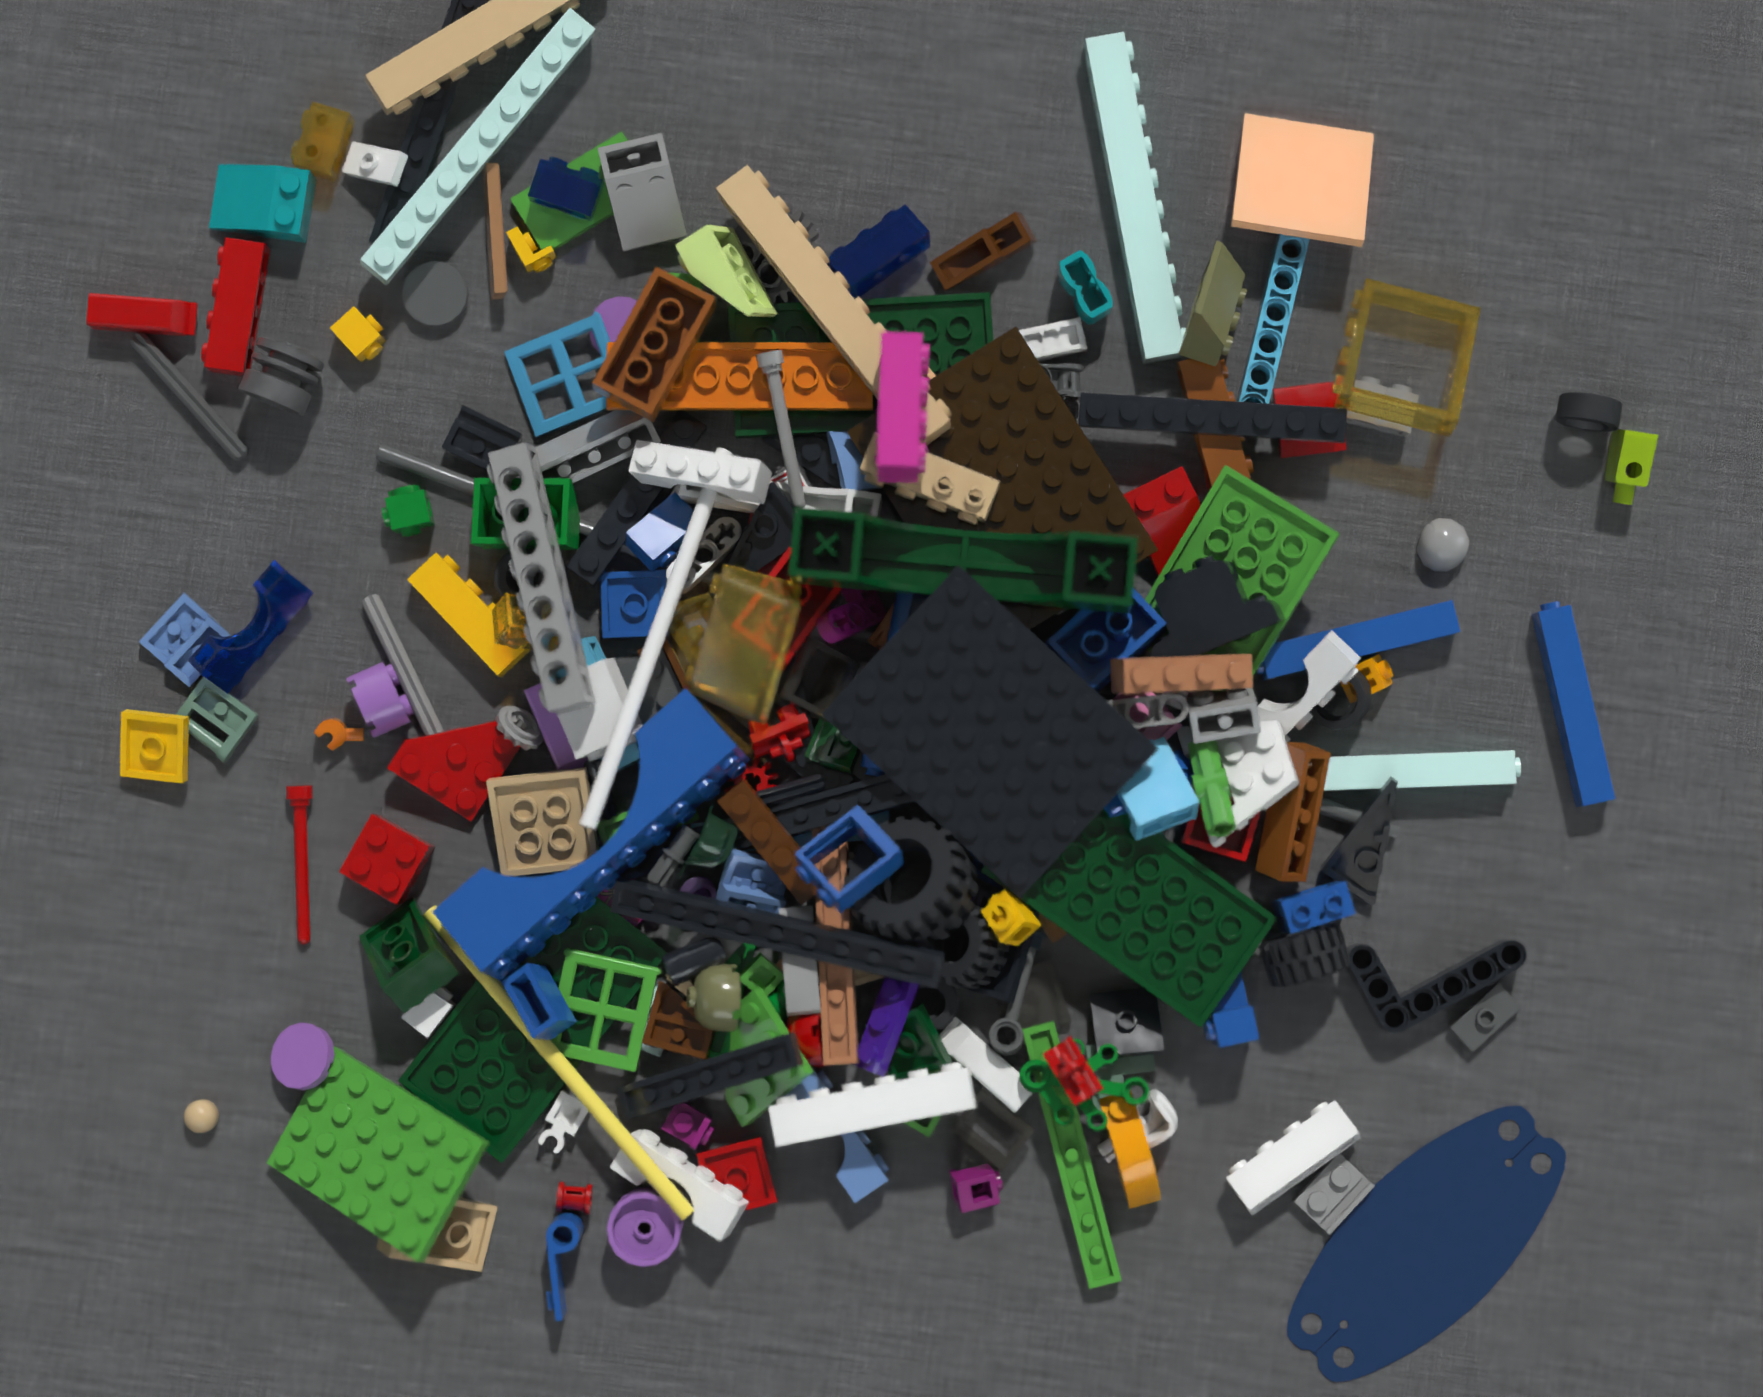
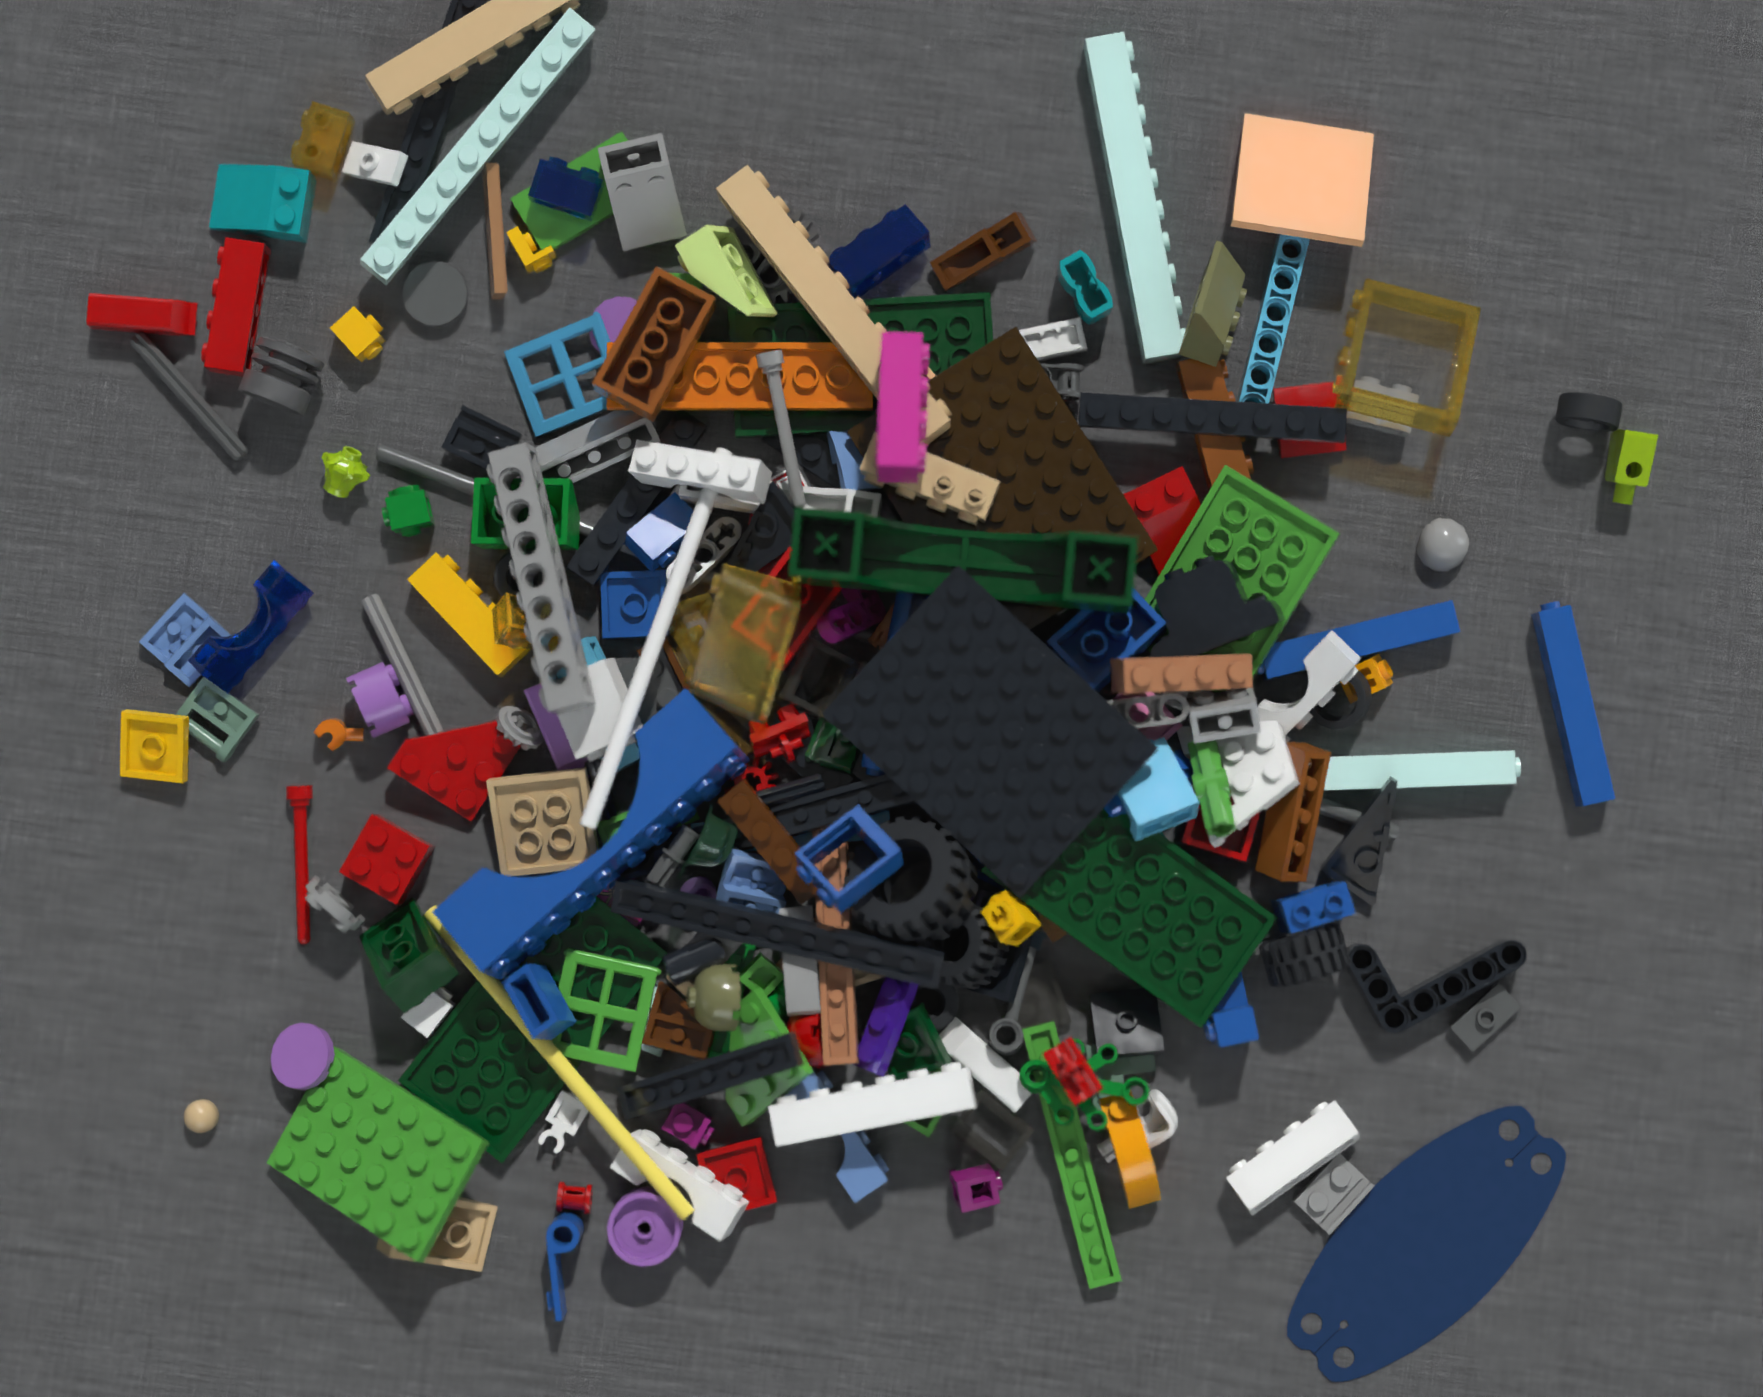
none -> light grey plate [305,876,365,933]
none -> lime rock [321,446,371,498]

